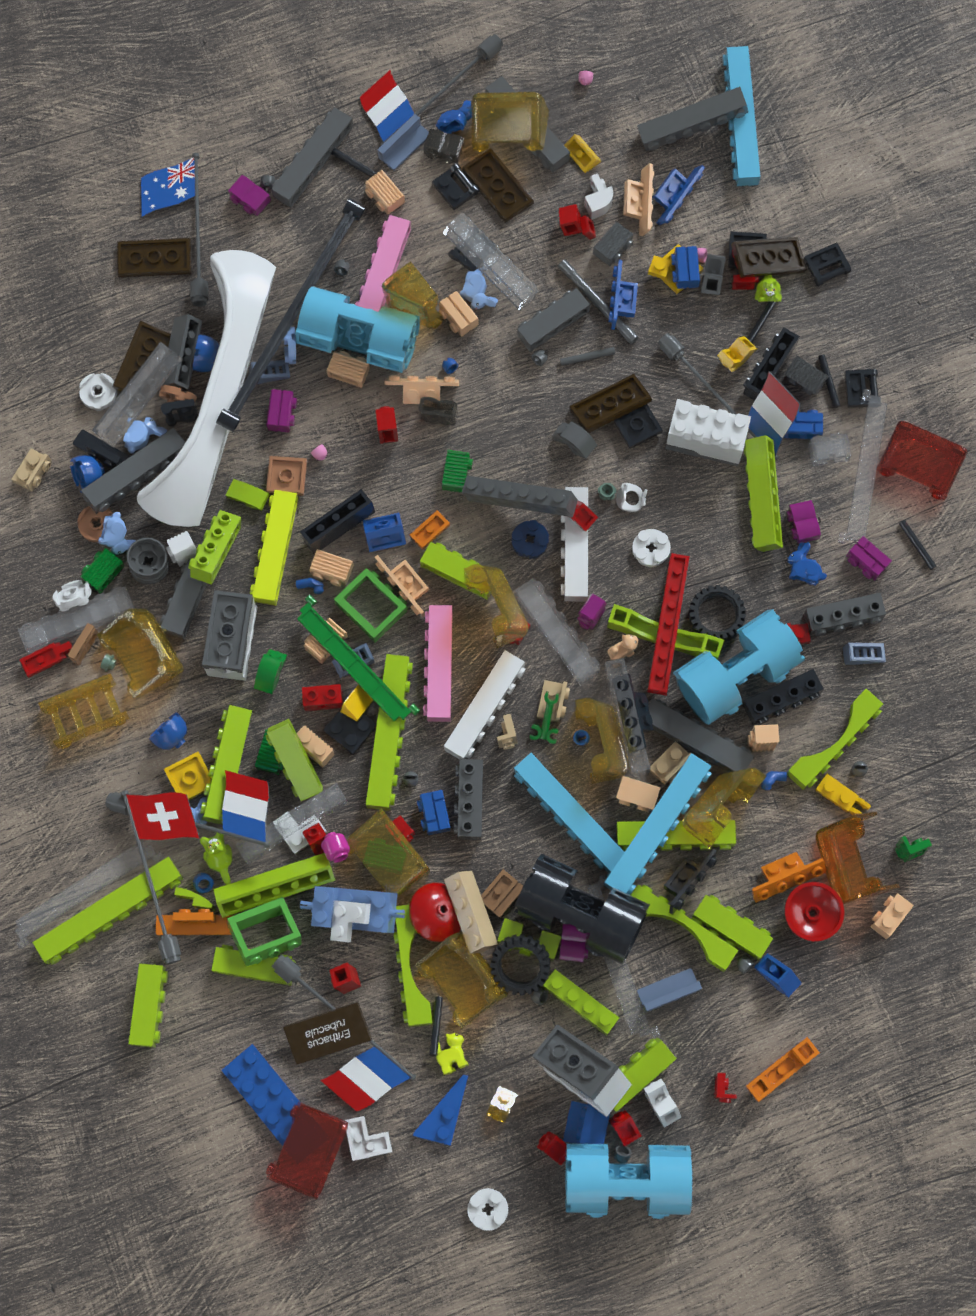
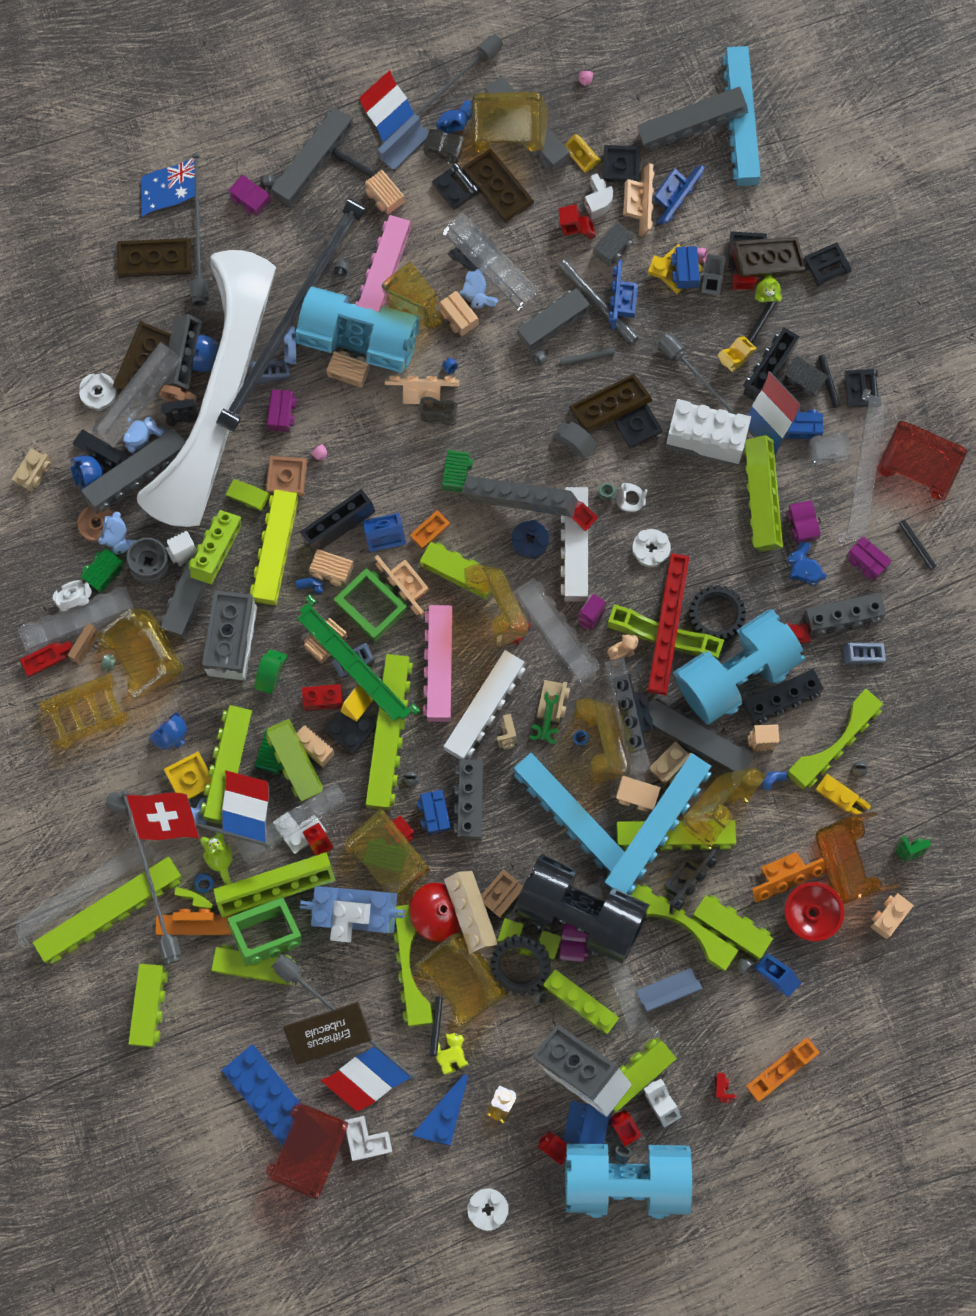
dark pink head [321,832,350,863] -> none
red brick [329,963,361,994] -> none
red brick [375,406,398,444] -> none
none -> black plate [603,145,640,182]

